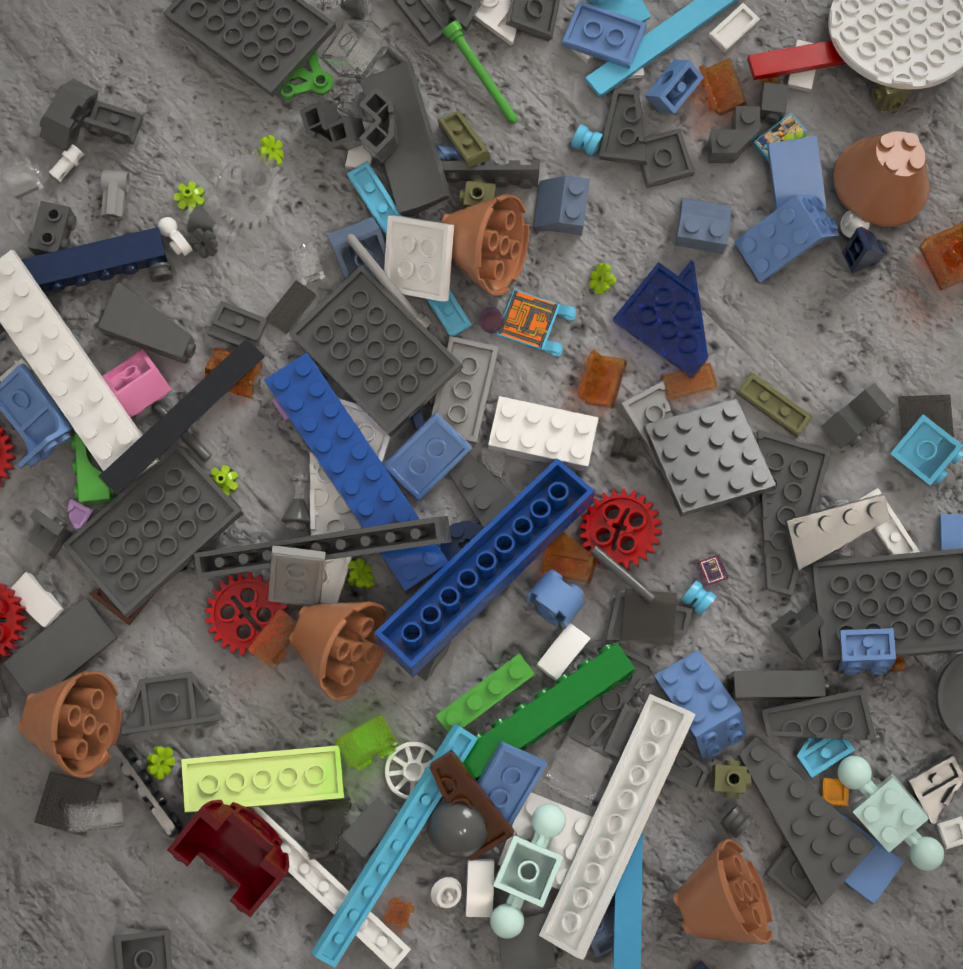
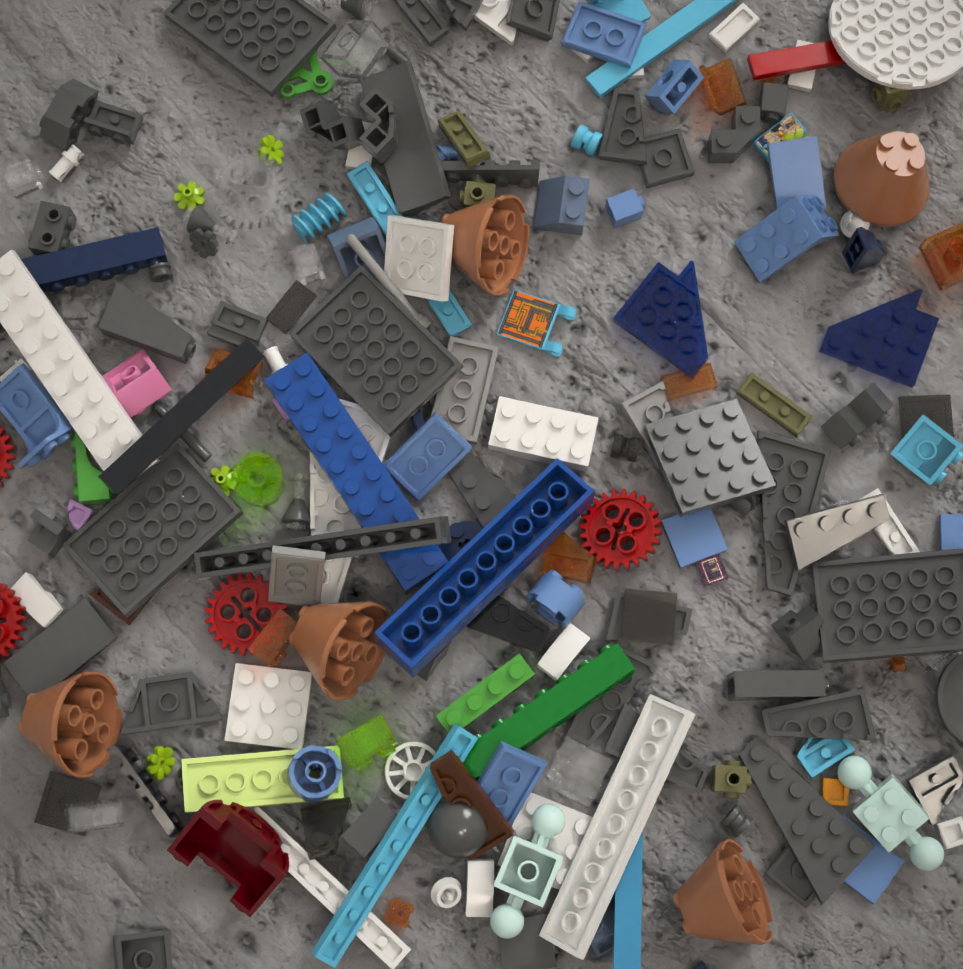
light grey piece [101,170,130,221] -> none
white plate [158,217,193,256] -> none
lime plant [347,558,375,589] -> none
bright green piece [442,20,518,124] -> none
tile [478,307,504,333] -> none
clear orange bracket [577,350,627,409] -> none
lime plant [589,263,616,295] -> none
dark grey bar [590,546,656,604] -> none
medium blue bracket [654,650,747,759] -> none
sand blue slope [674,198,731,254] -> none
medium azure wheel [681,580,716,616] -> none
medium blue bracket [838,628,896,675] -> none
none -> white plate [224,663,313,749]
none -> clear neon green brick [231,452,286,507]
none -> white pin [263,346,288,375]
none -> medium blue brick [287,745,342,802]
none -> medium azure piece [291,192,347,244]
none -> black wing [466,595,550,654]
none -> medium blue brick [605,189,645,229]
none -> medium blue tile [661,508,728,568]
none -> clear blue wing [818,289,939,388]

